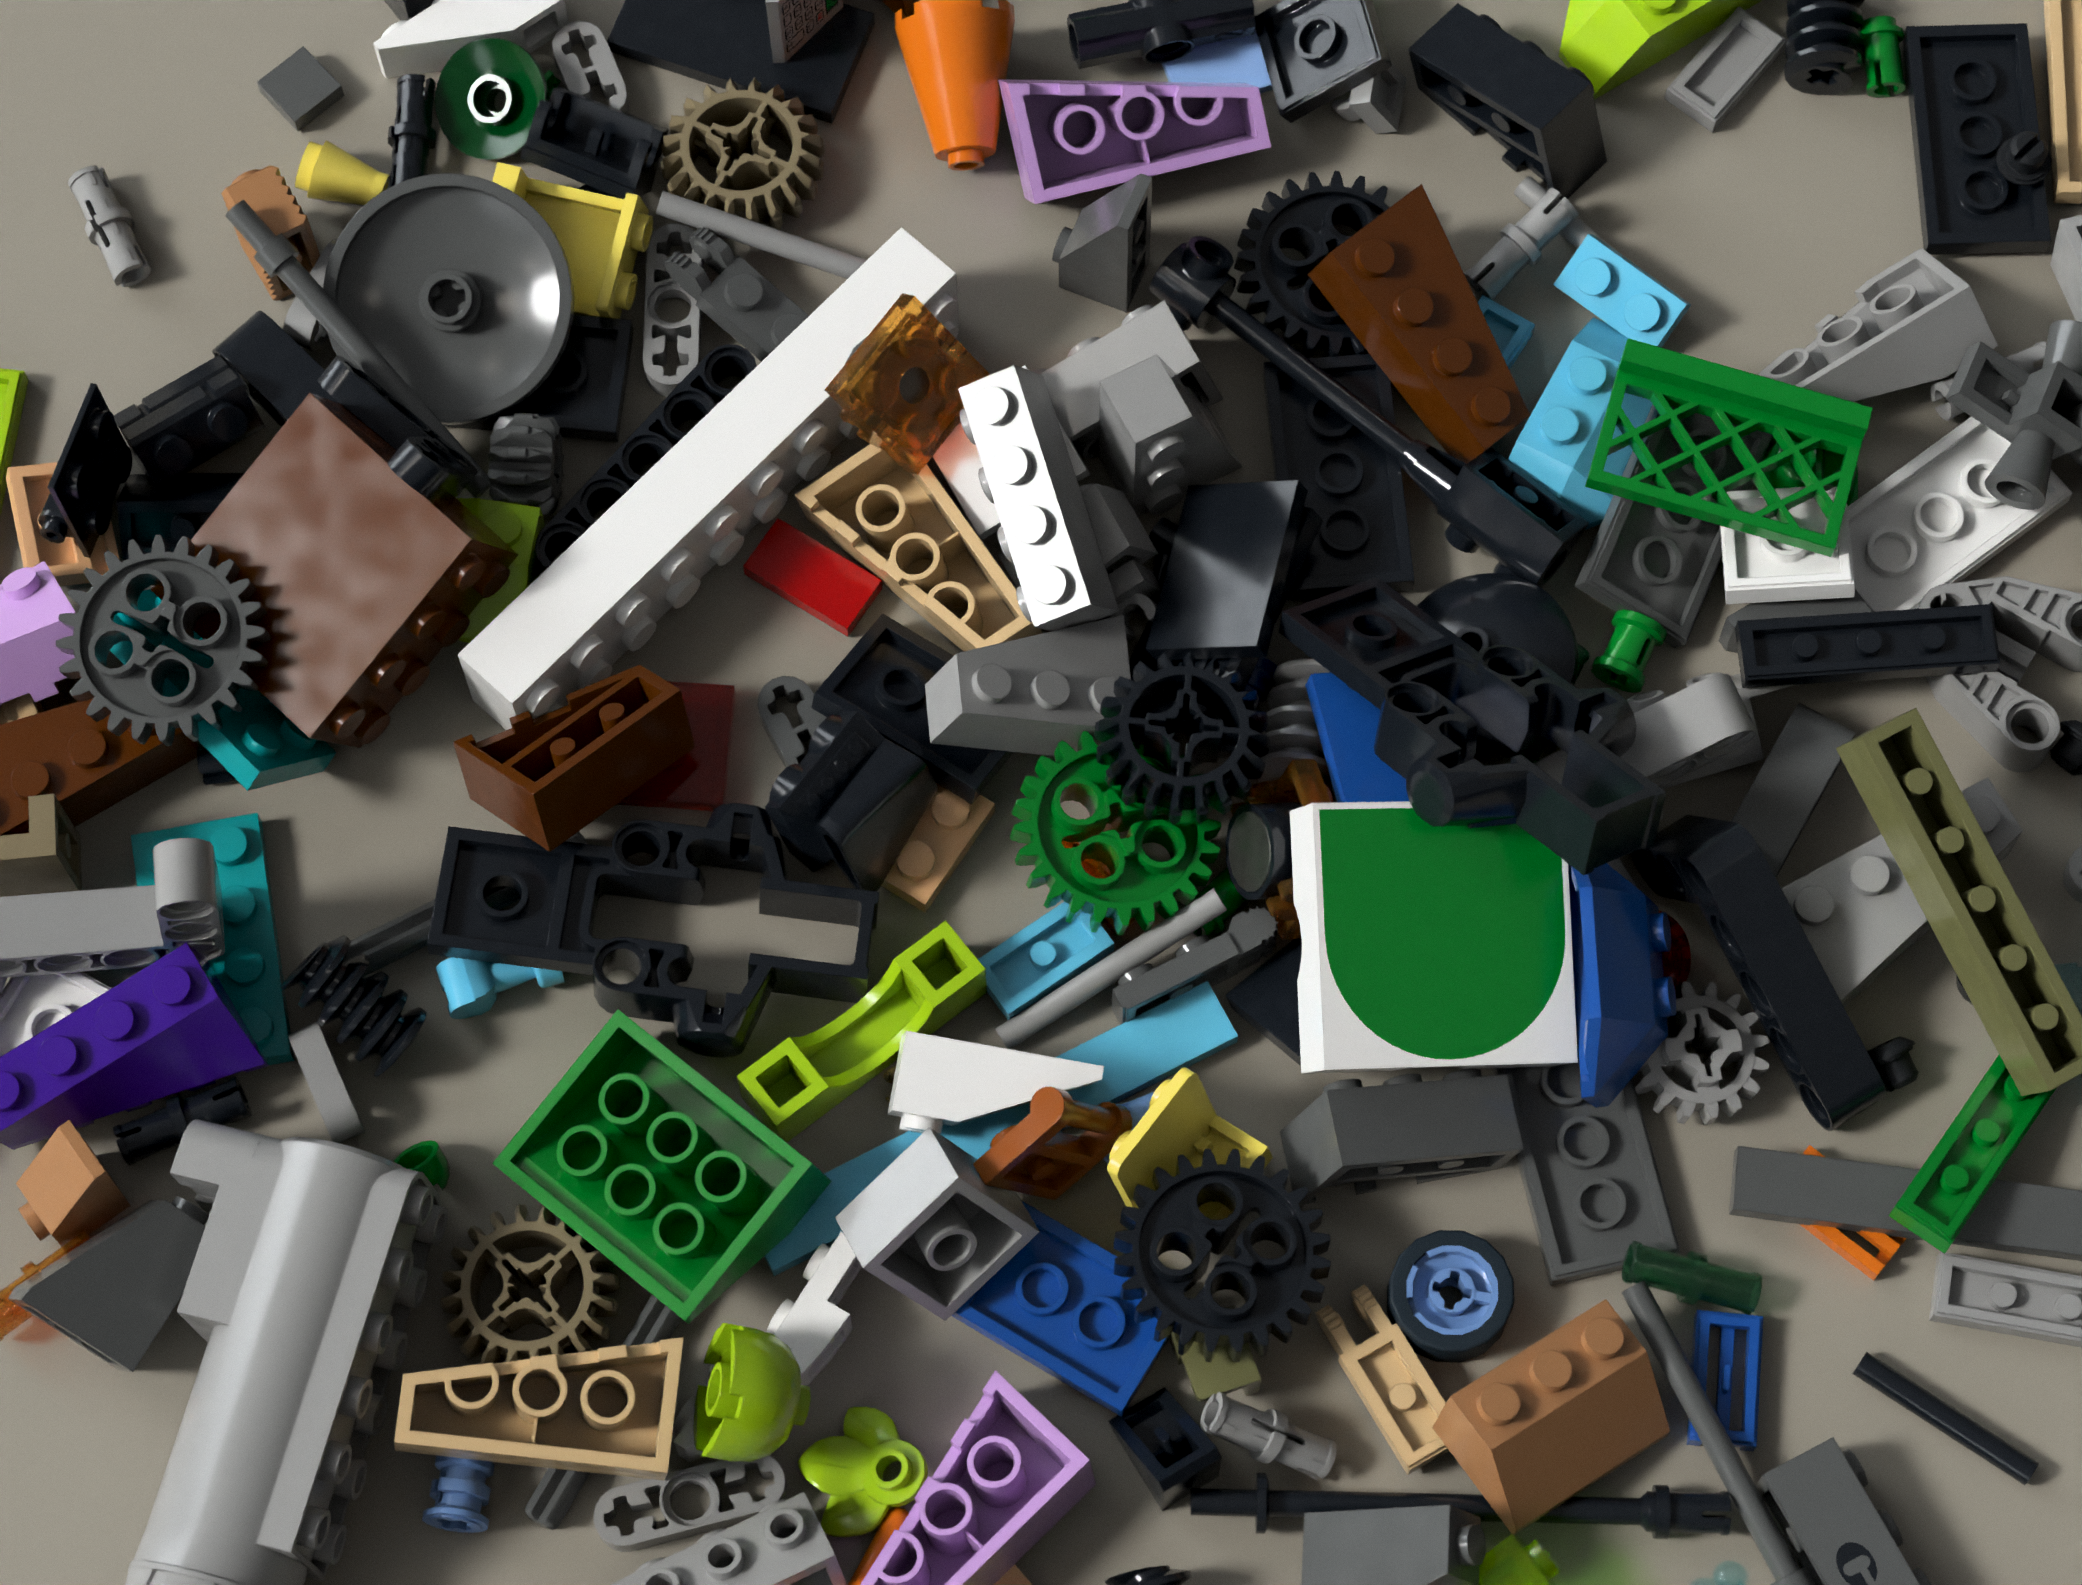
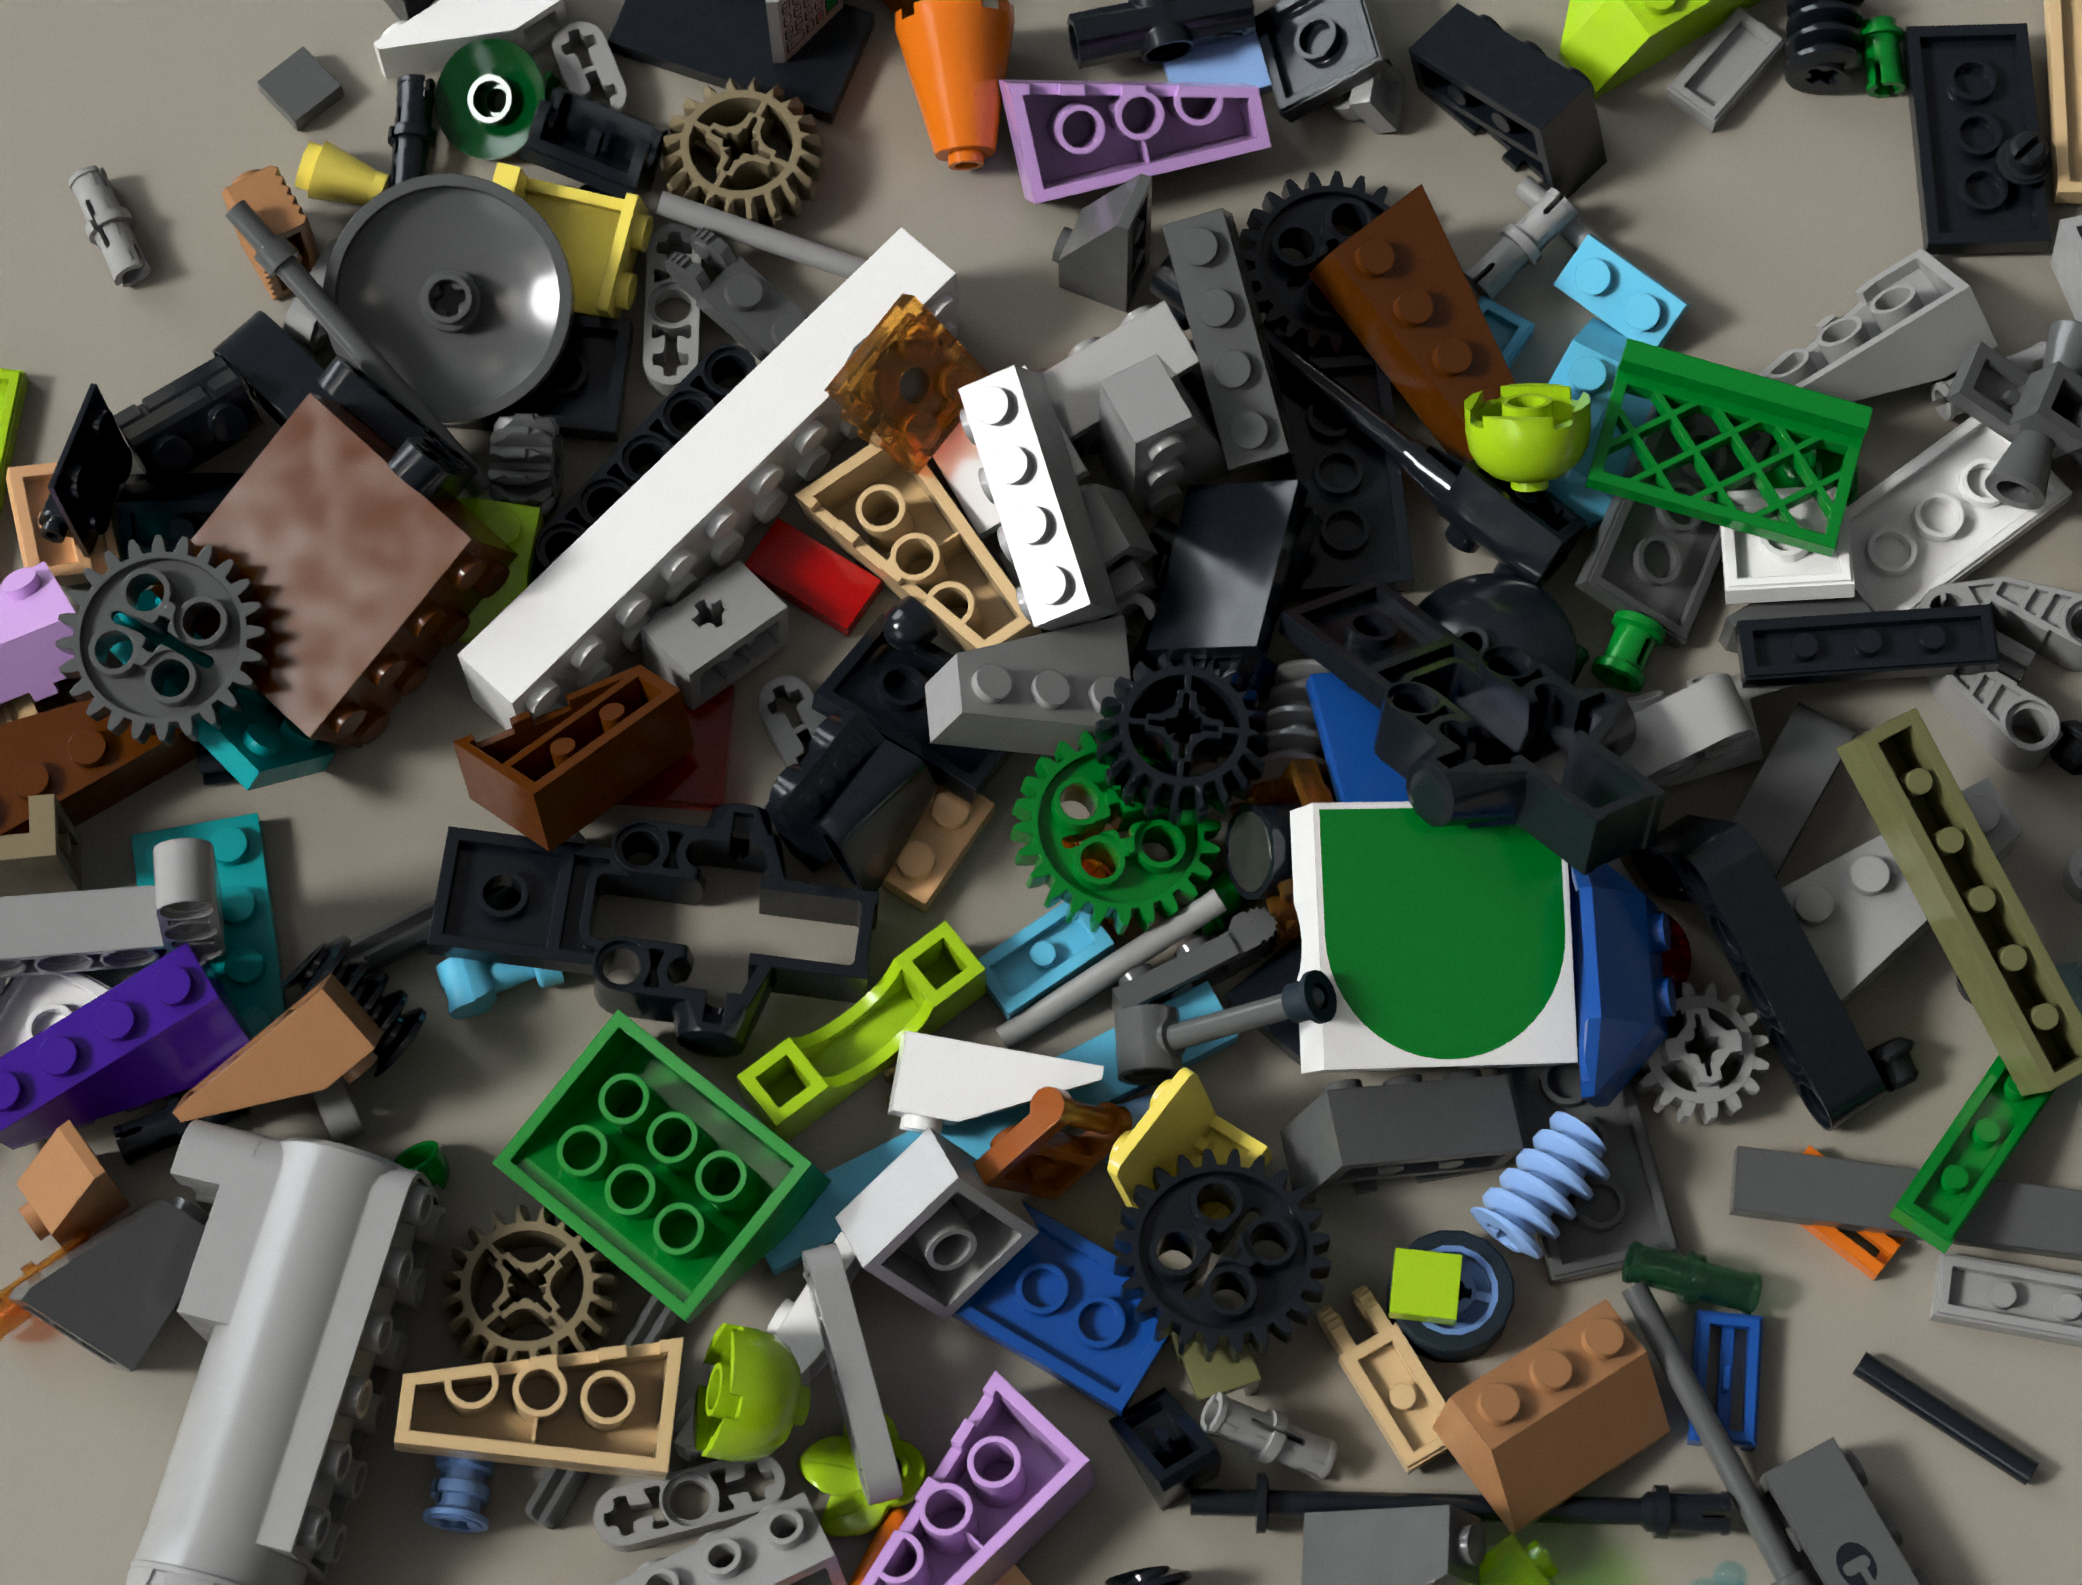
none -> medium nougat slope [172,973,384,1122]
none -> light grey brick [641,560,790,711]
none -> light grey beam [802,1243,903,1506]
none -> black hinge [883,595,938,652]
none -> dark grey piece [1114,970,1337,1086]
none -> dark grey brick [1162,208,1298,472]
none -> lime tile [1388,1247,1462,1325]
none -> lime cylinder [1464,383,1591,492]
none -> light blue piece [1470,1111,1611,1260]

